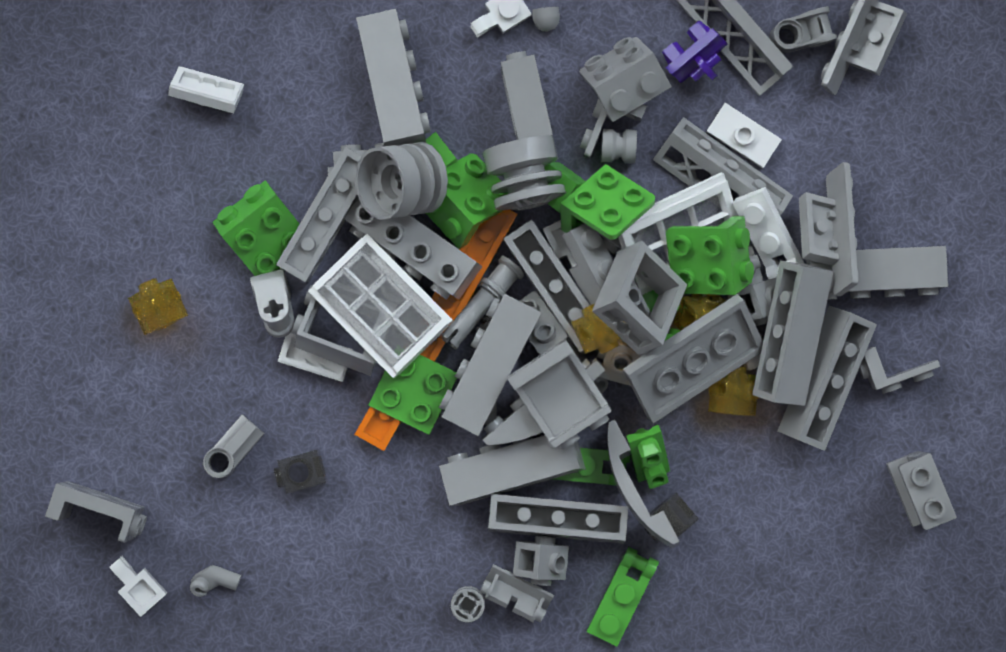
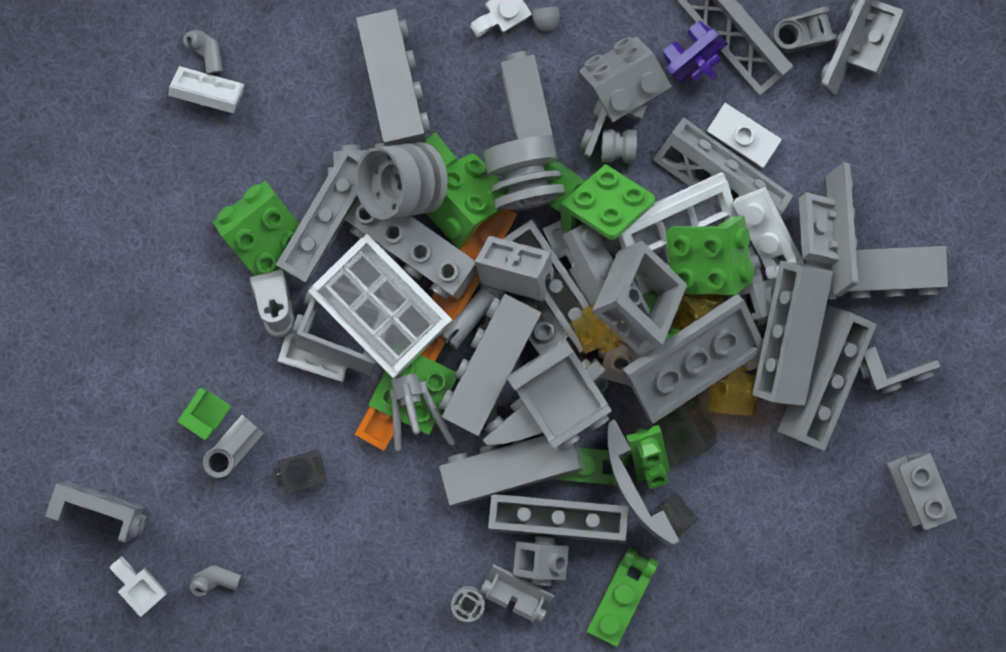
clear yellow brick [128,278,188,335] -> none
none -> bright green panel [177,387,231,441]
none -> light grey arm [183,30,223,75]
none -> light grey plant [389,373,455,451]
none -> light grey hinge [475,236,554,301]
none -> clear smoke bracket [650,395,718,466]

